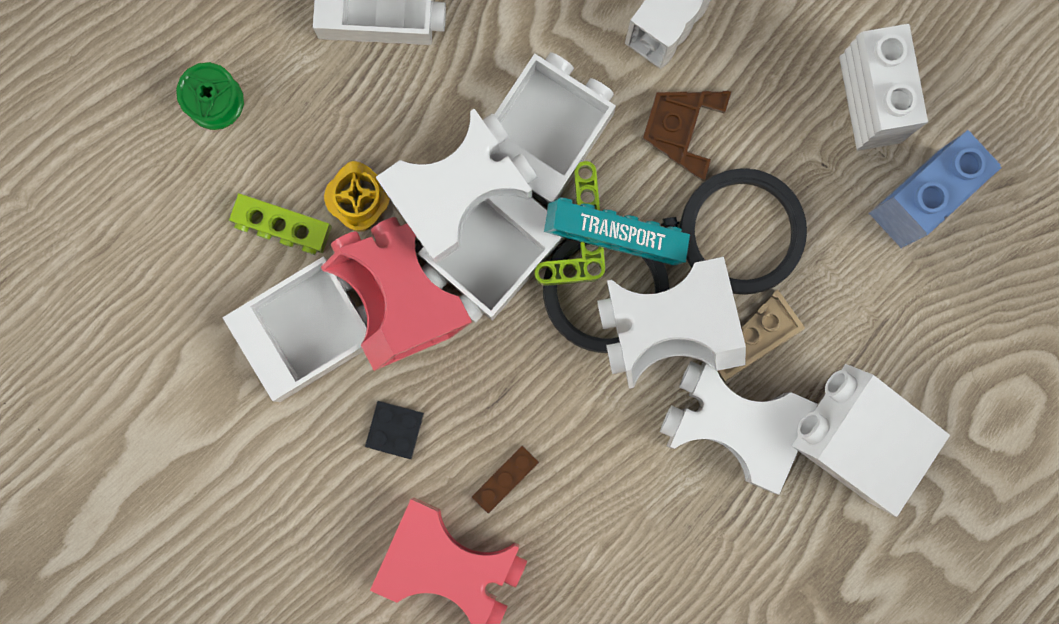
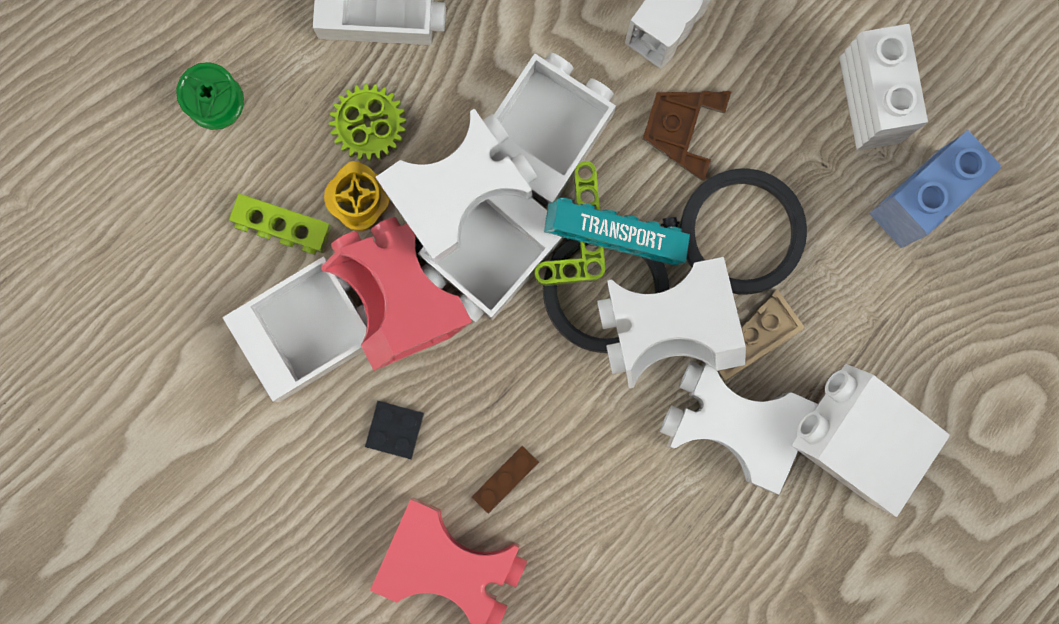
none -> lime gear [329,83,407,162]

